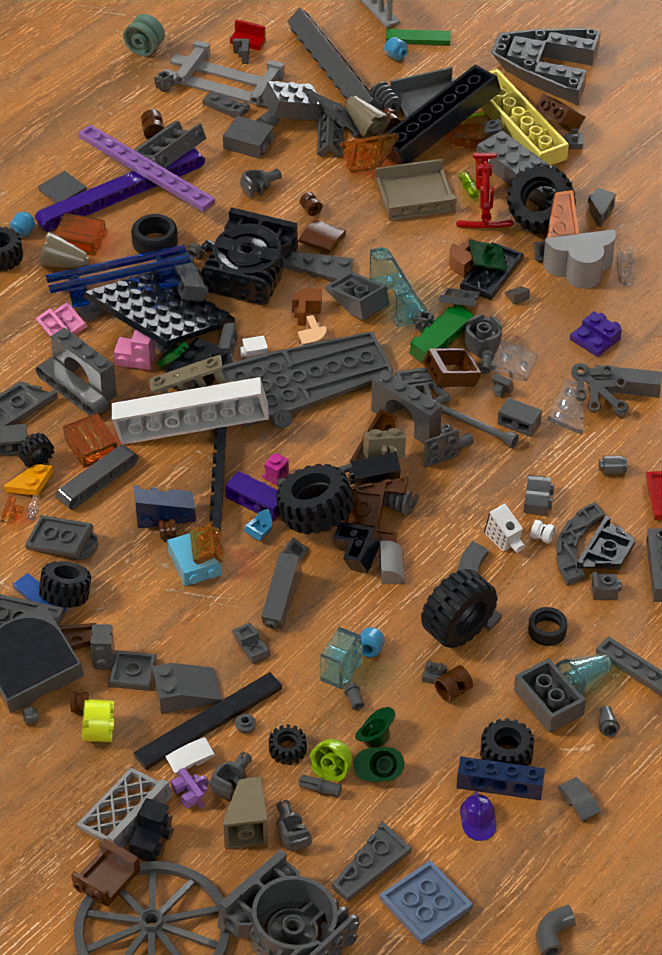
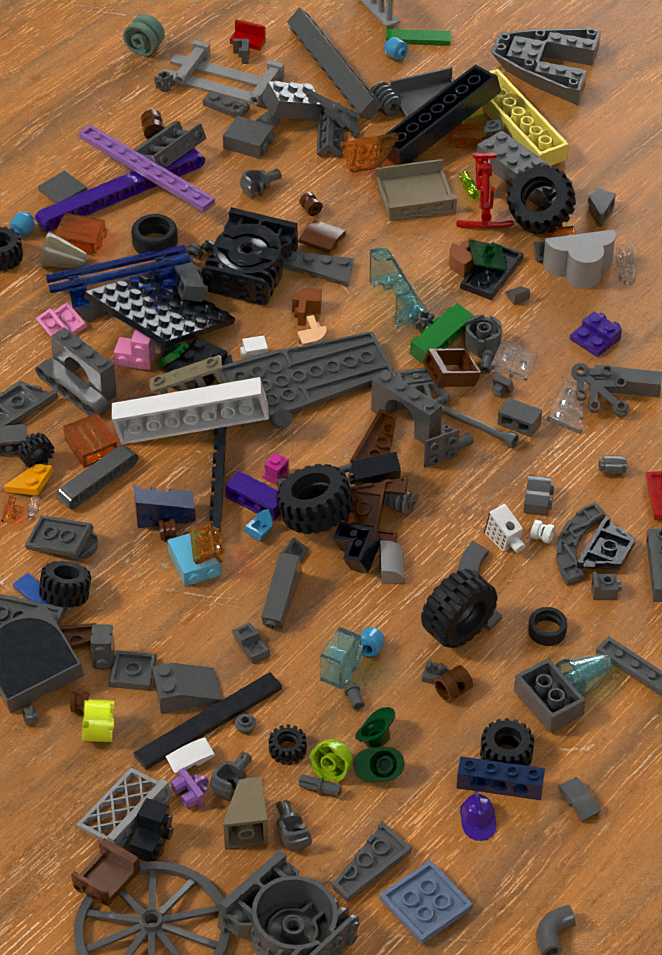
dark grey brick [218,323,238,359] -> none
dark grey slope [325,271,390,320] -> none
dark tan cone [345,96,390,141] -> none
dark tan brick [363,428,406,459] -> none
reddish brown wheel [383,108,401,131] -> none
dark grey tile [439,288,481,307] -> none
reddish brown window [535,94,586,130] -> none
orange wing [547,190,579,238] -> none
dark grey tile [565,129,583,149] -> none
dark grey cone [599,706,620,737] -> none

